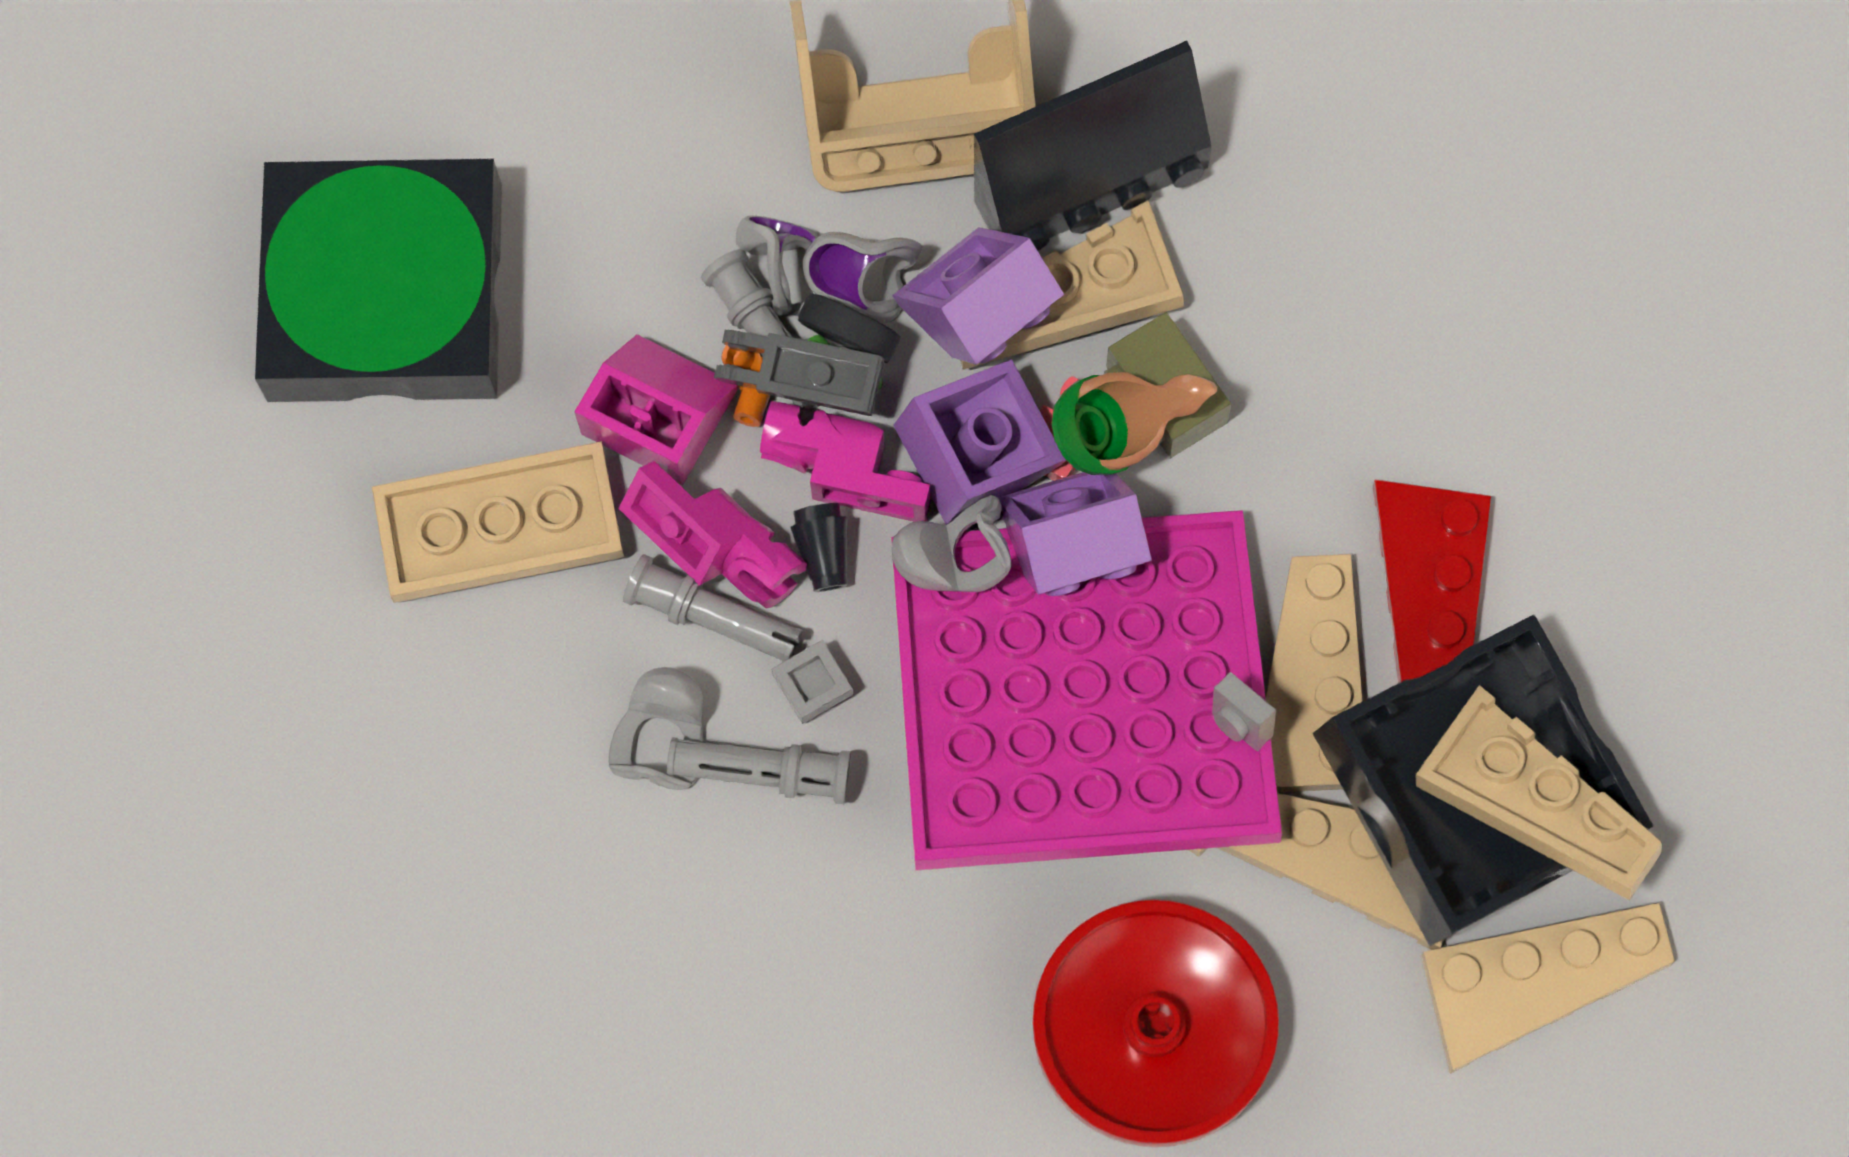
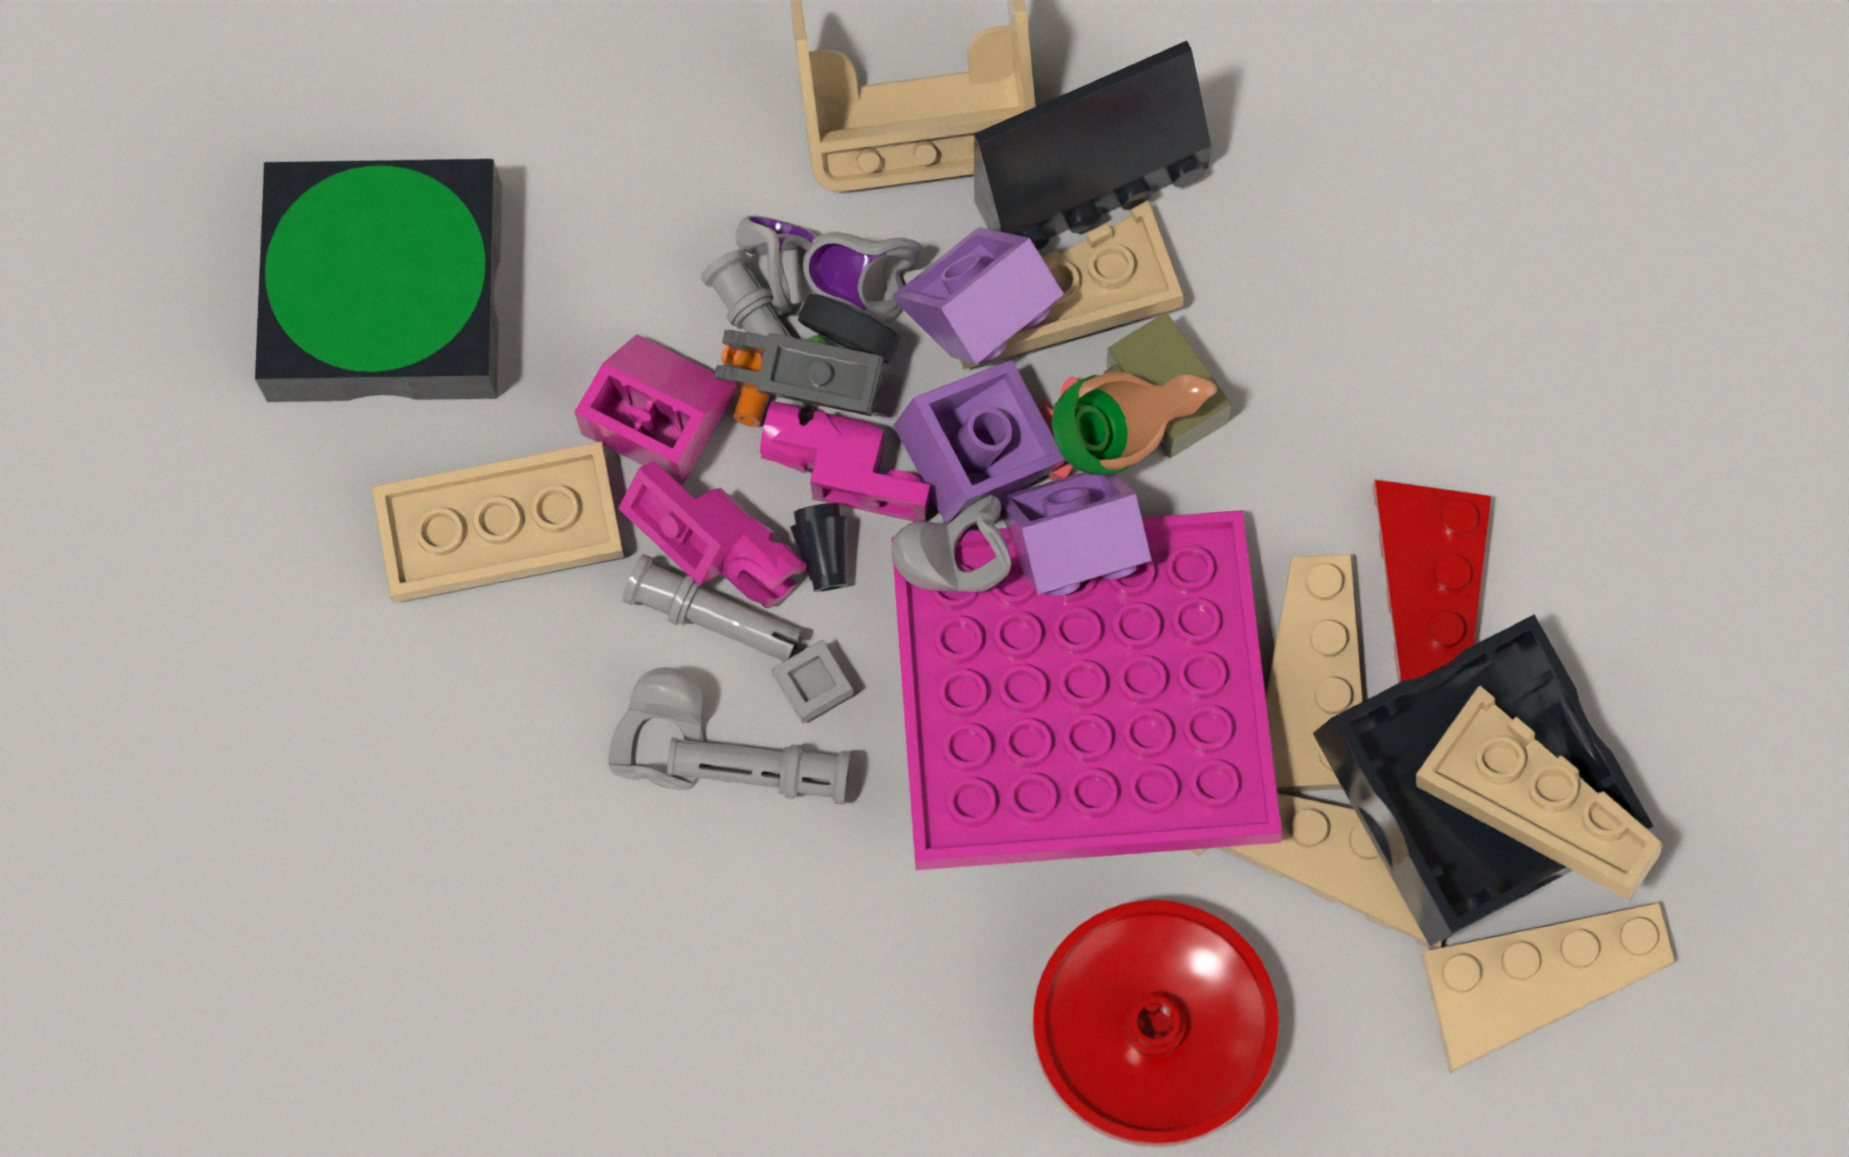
light grey plate [1212,672,1276,751] -> none

